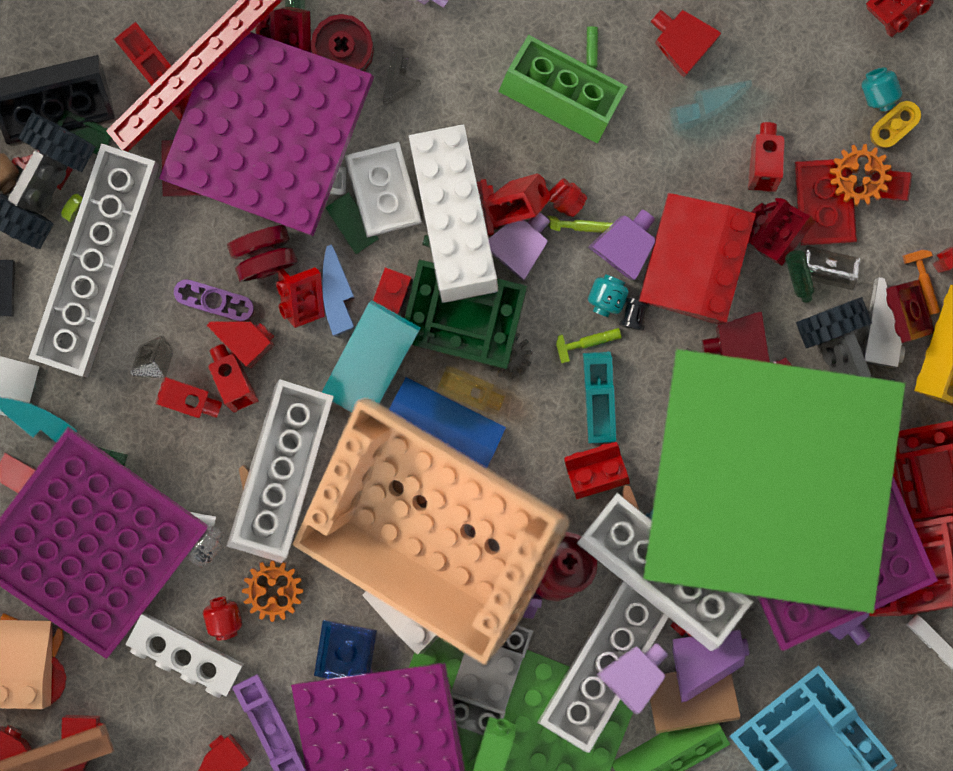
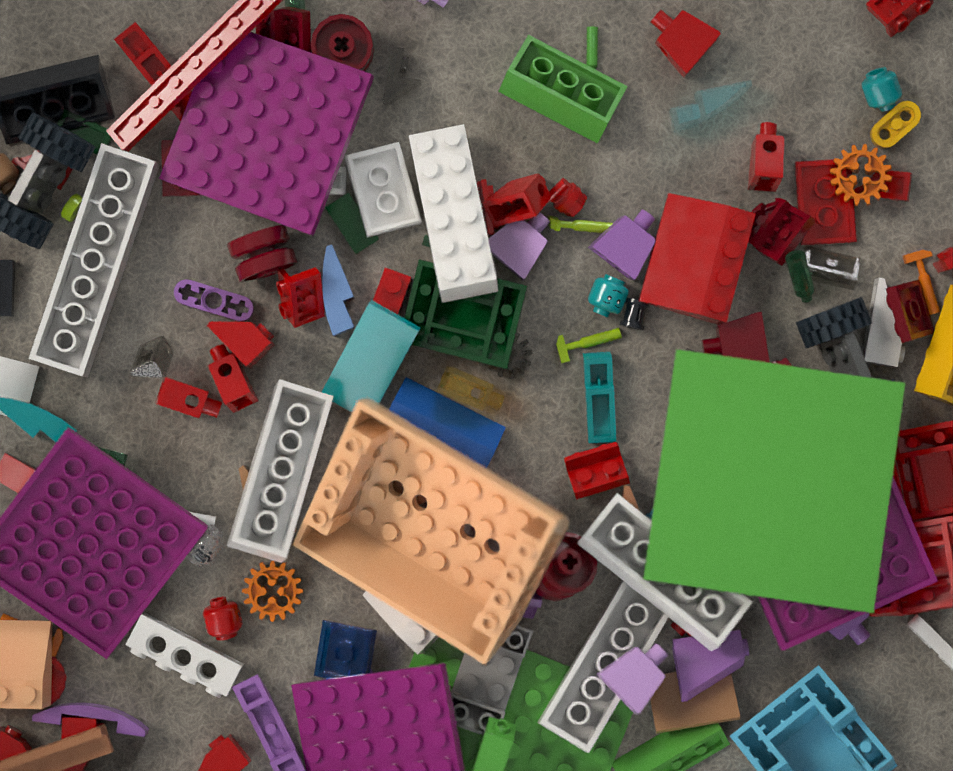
none -> medium lavender slope [32,703,149,737]

